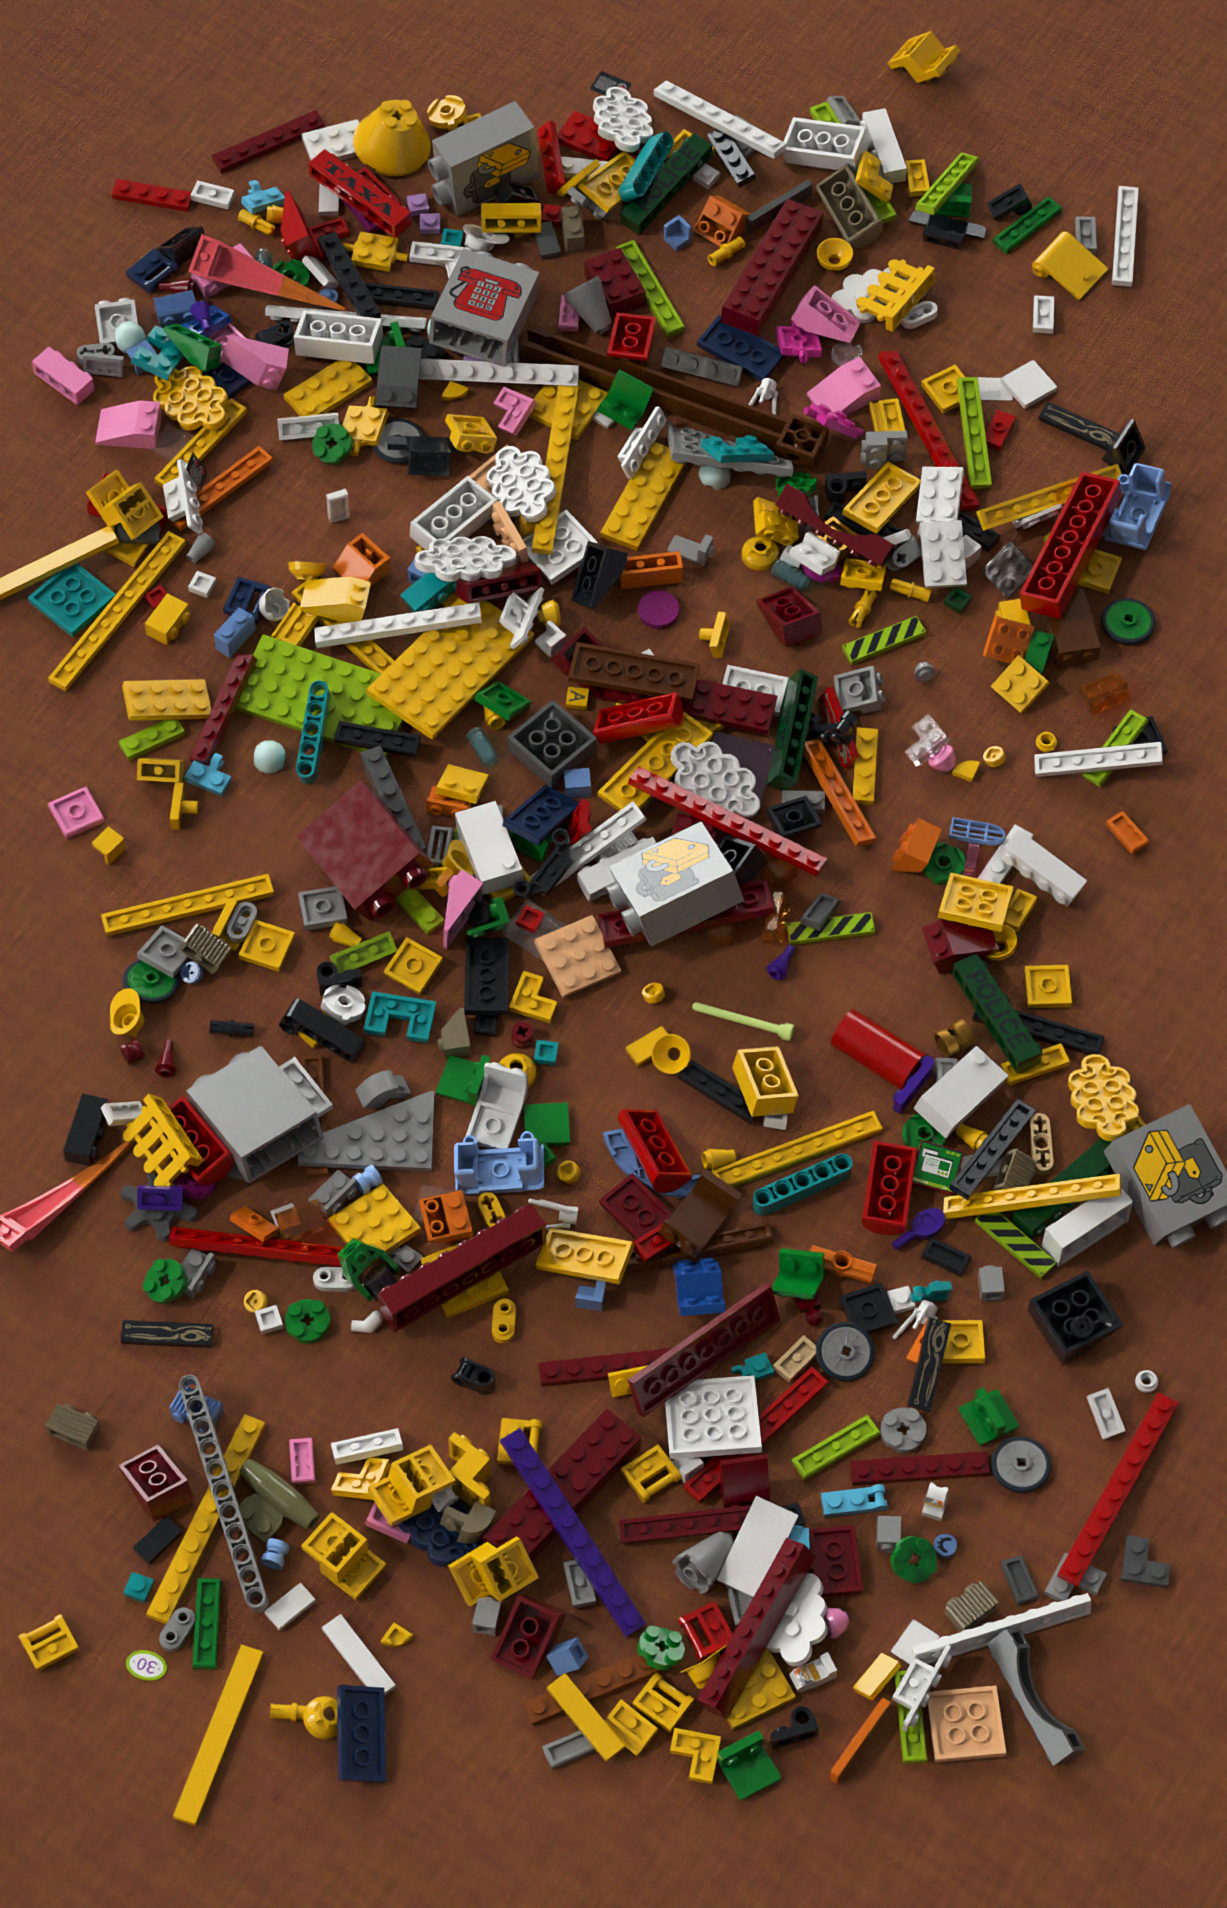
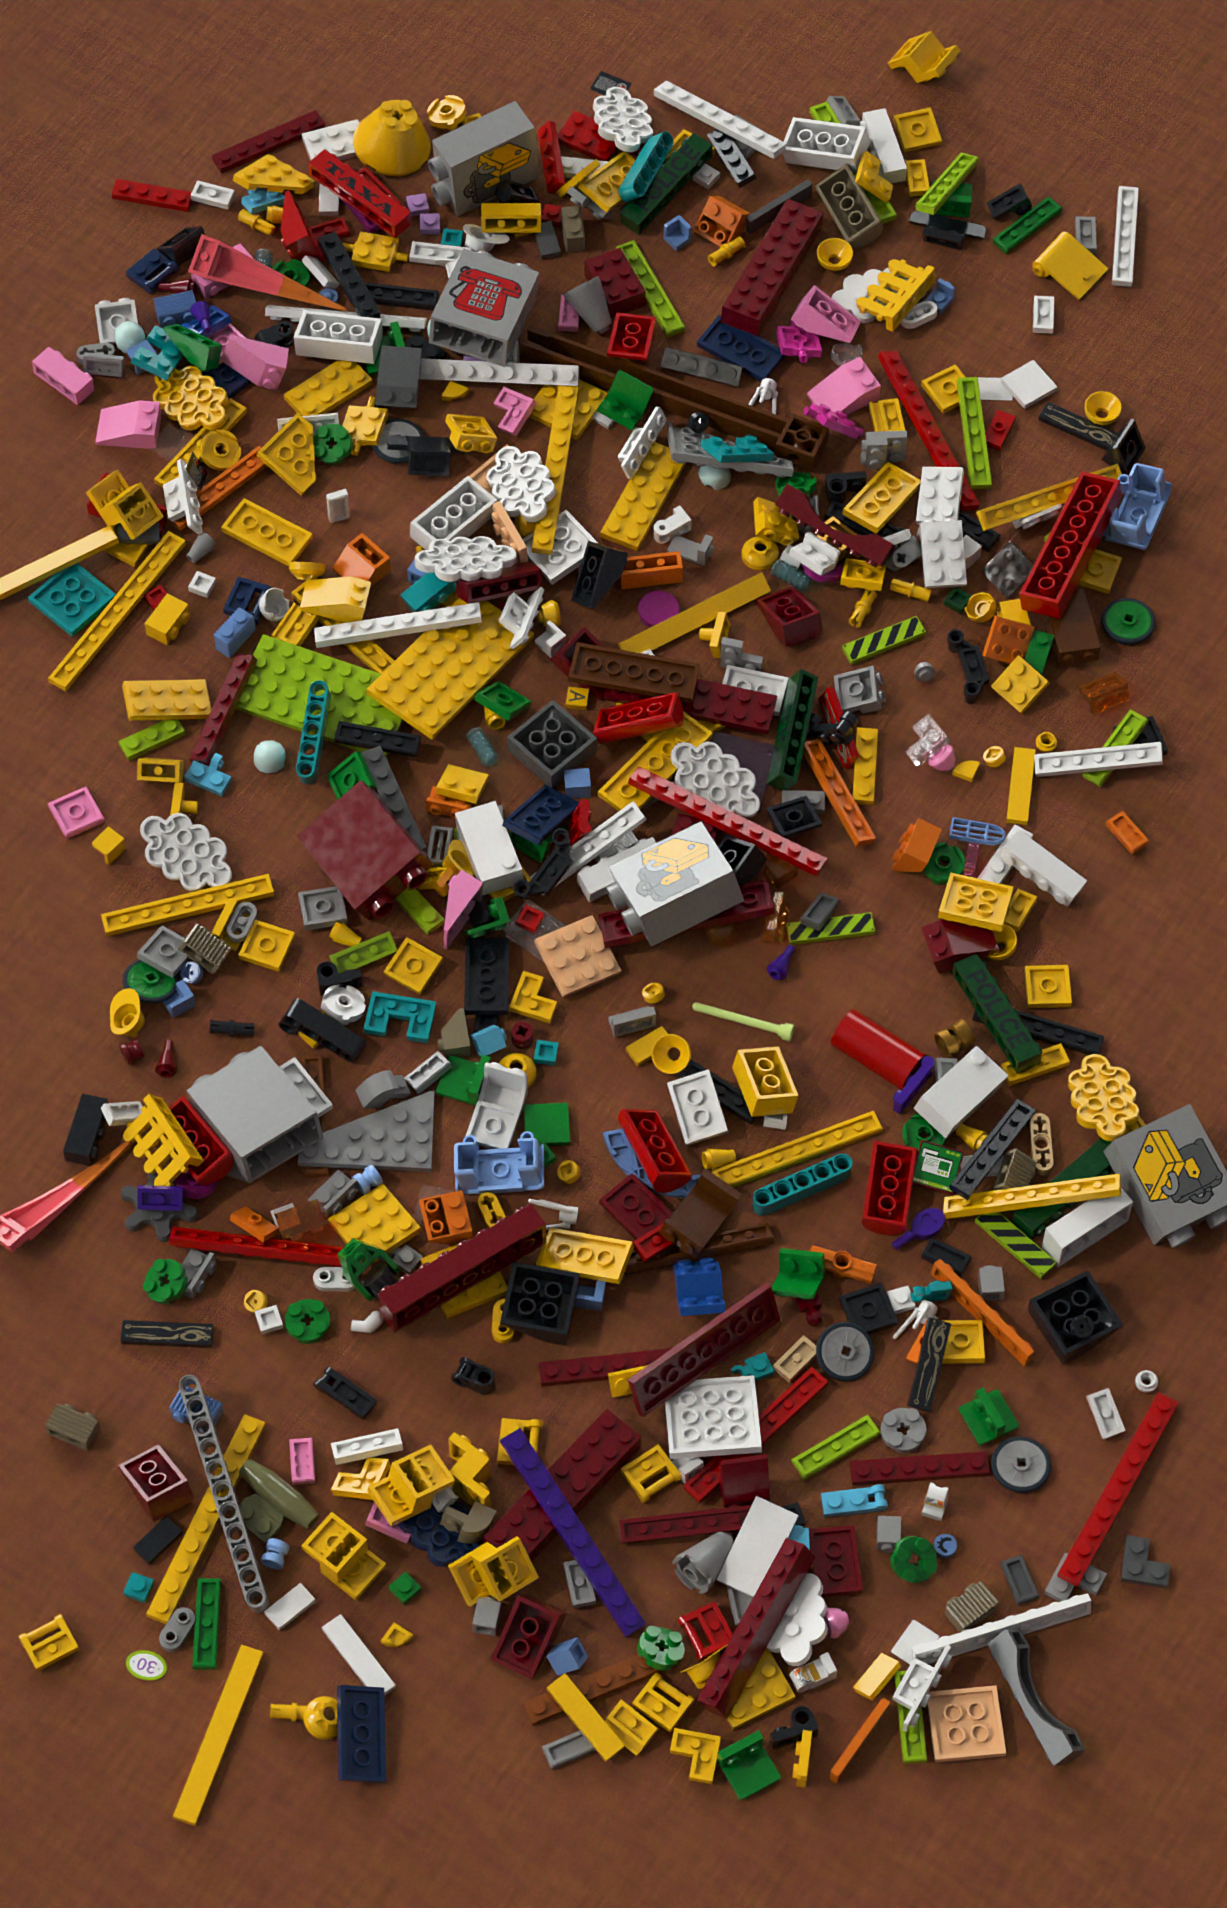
none -> white plate [140,813,232,892]
none -> medium blue panel [163,980,196,1018]
none -> yellow plate [200,429,241,471]
none -> yellow plate [221,498,313,566]
none -> yellow plate [233,154,315,194]
none -> yellow plate [256,413,316,496]
none -> black plate [313,1367,377,1420]
none -> green plate [327,751,376,800]
none -> green plate [388,1571,421,1605]
none -> light grey plate [404,1051,452,1094]
none -> medium azure brick [470,1025,507,1056]
none -> black slope [500,1262,580,1346]
none -> light grey bracket [608,1006,656,1037]
none -> yellow tile [618,572,771,653]
none -> white leg [654,506,692,544]
none -> white plate [667,1069,729,1146]
none -> black tile [688,412,709,433]
none -> light grey plate [720,637,763,672]
none -> yellow plate [792,1730,812,1788]
none -> yellow plate [893,107,942,153]
none -> medium blue bracket [925,278,955,315]
none -> orange plate [931,1259,1034,1367]
none -> black plate [947,629,989,704]
none -> yellow hair [965,592,996,623]
none -> yellow tile [1006,747,1036,825]
none -> yellow piece [1084,391,1122,425]

